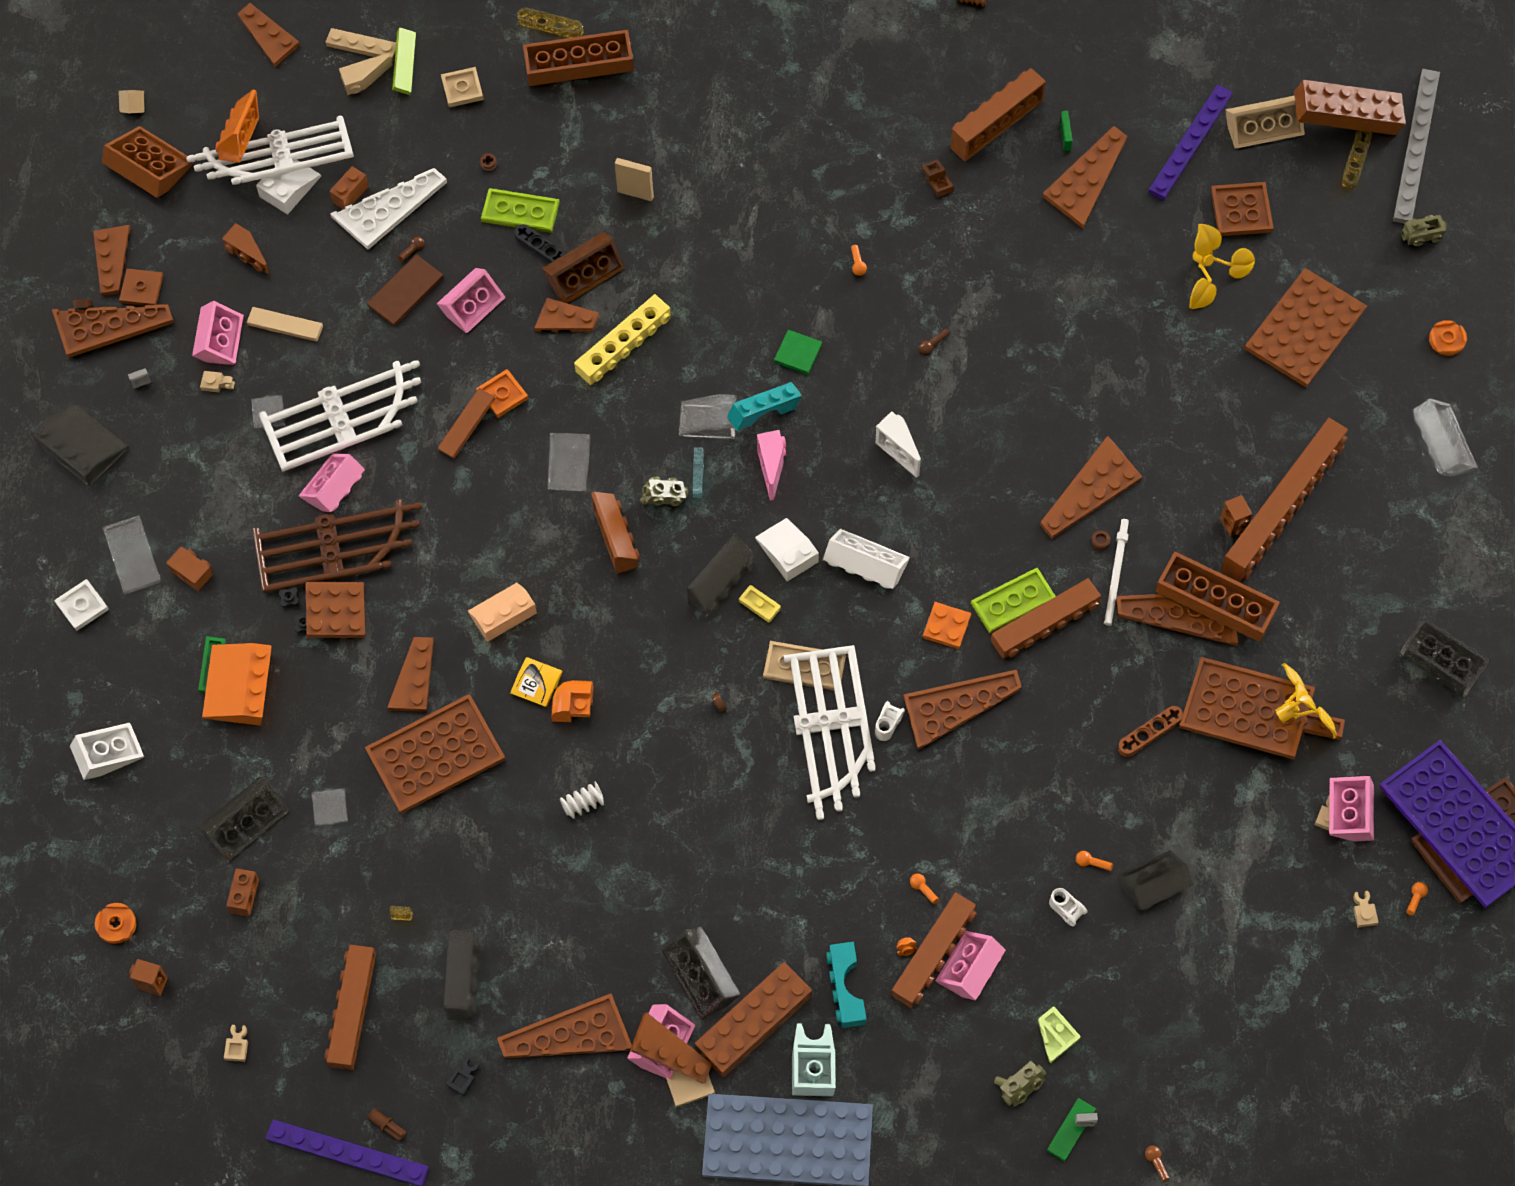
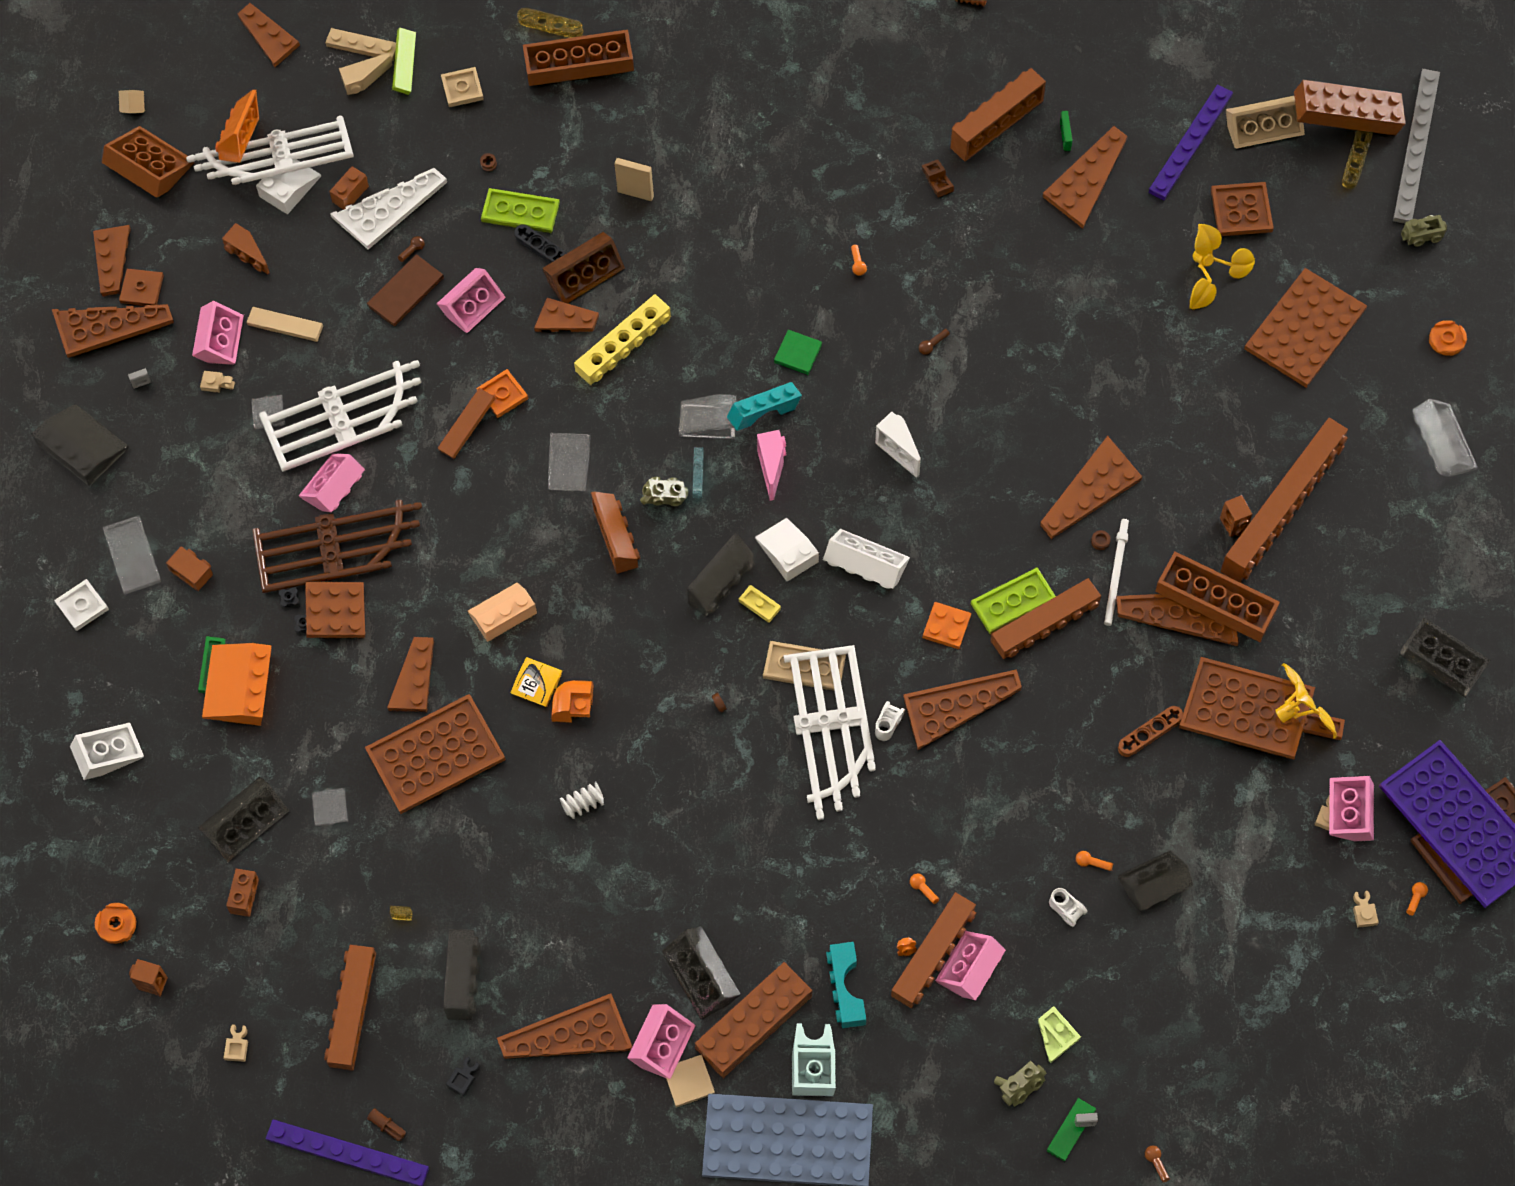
reddish brown tile [73,299,92,308] -> none
dark orange wing [630,1012,712,1084] -> none

